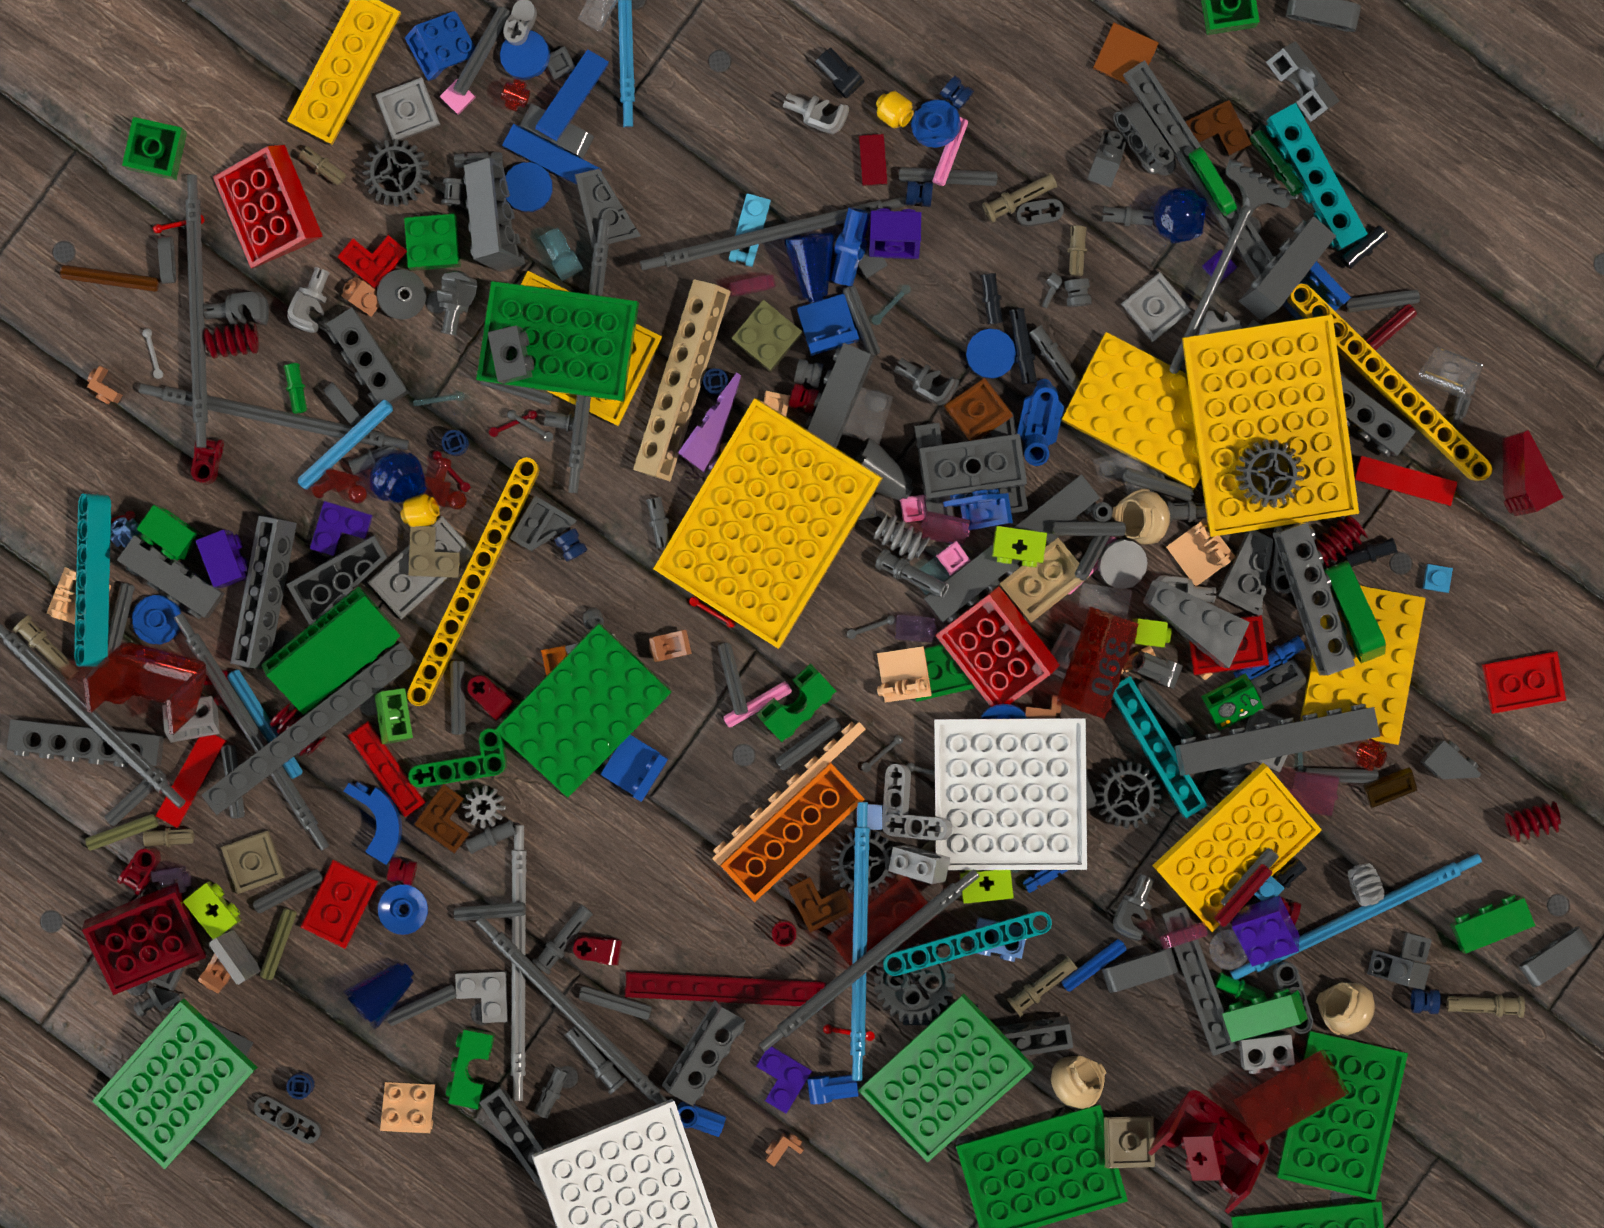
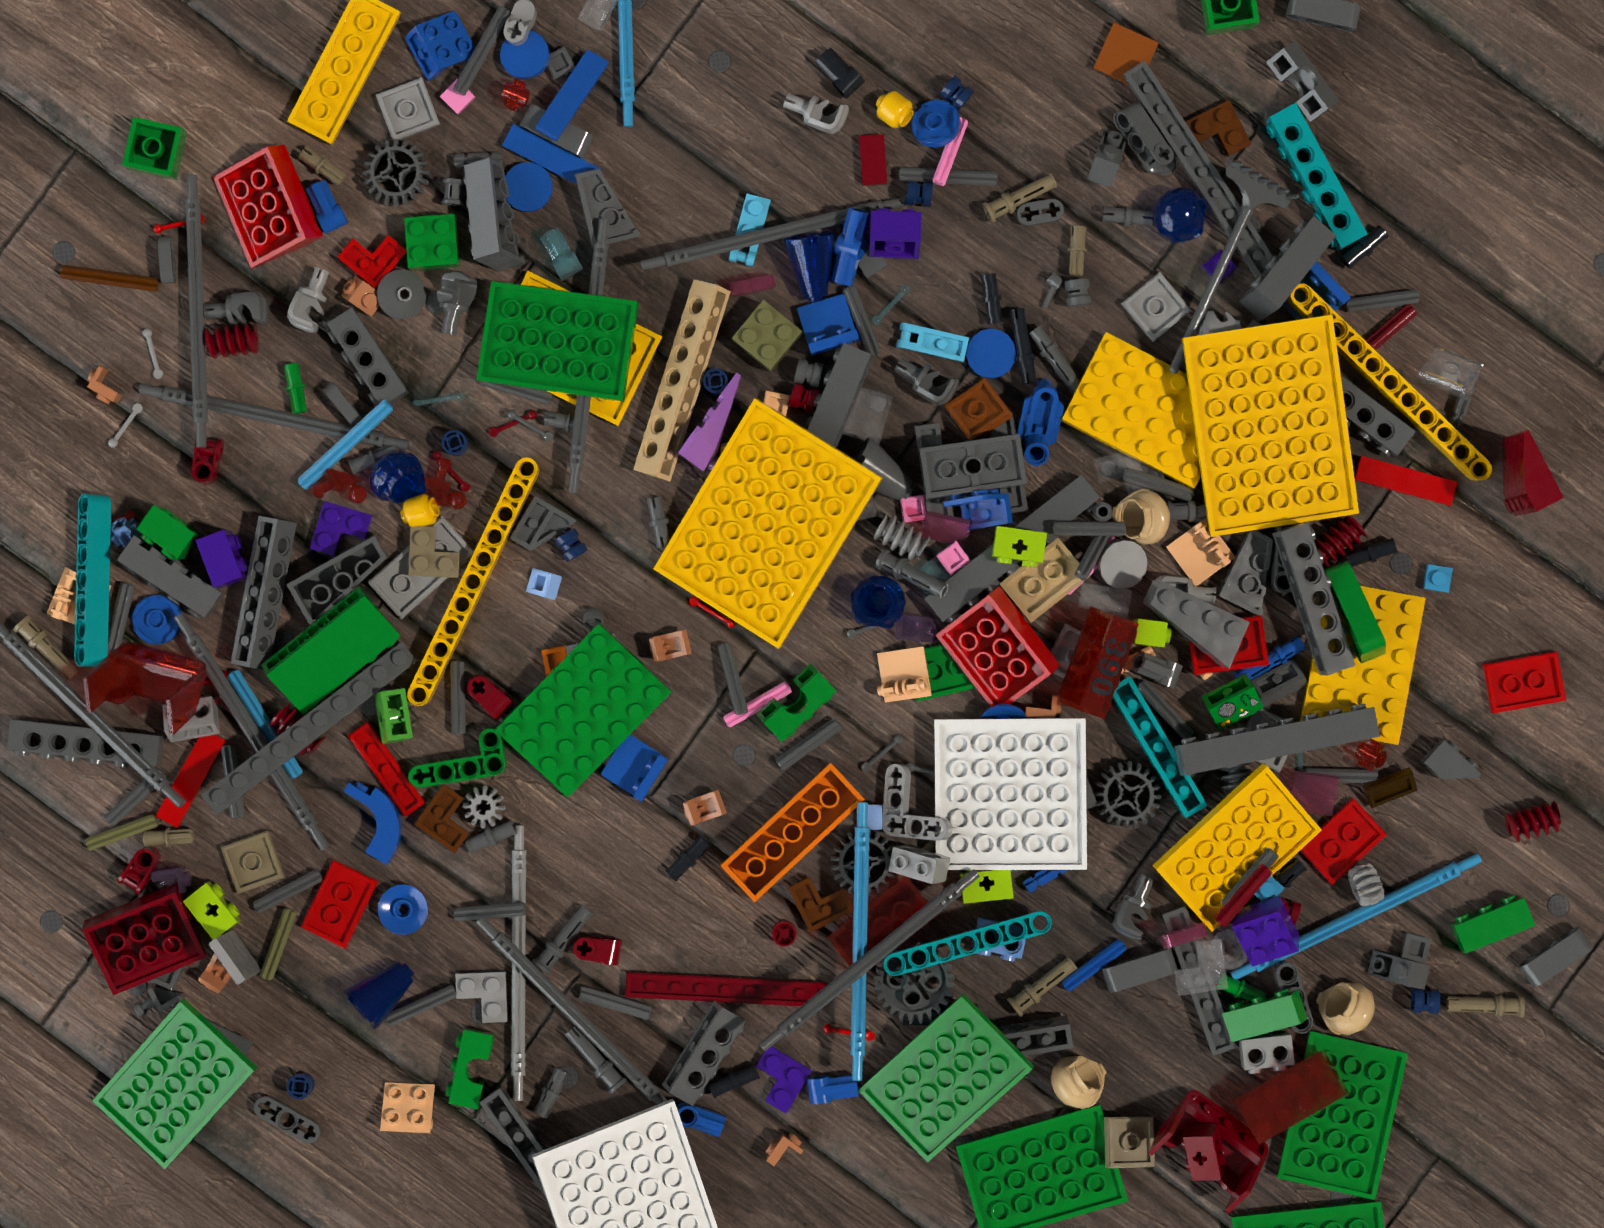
dark red wheel [387,856,418,886] -> none
dark grey brick [488,325,534,384] -> none
light nougat plate [712,722,866,865] -> none
green beam [1189,147,1237,216] -> none
dark grey gear [1236,439,1304,507] -> none
dark green pin [1249,130,1305,196] -> none
none -> light grey hinge [108,403,143,448]
none -> blue piece [306,180,348,234]
none -> light blue slope [526,568,562,600]
none -> black pin [665,835,711,882]
none -> nougat bracket [683,790,727,826]
none -> black pin [708,1064,760,1098]
none -> clear blue helmet [850,575,906,629]
none -> medium azure plate [895,322,969,363]
none -> clear plate [1174,938,1228,996]
none -> red tile [1300,798,1387,885]

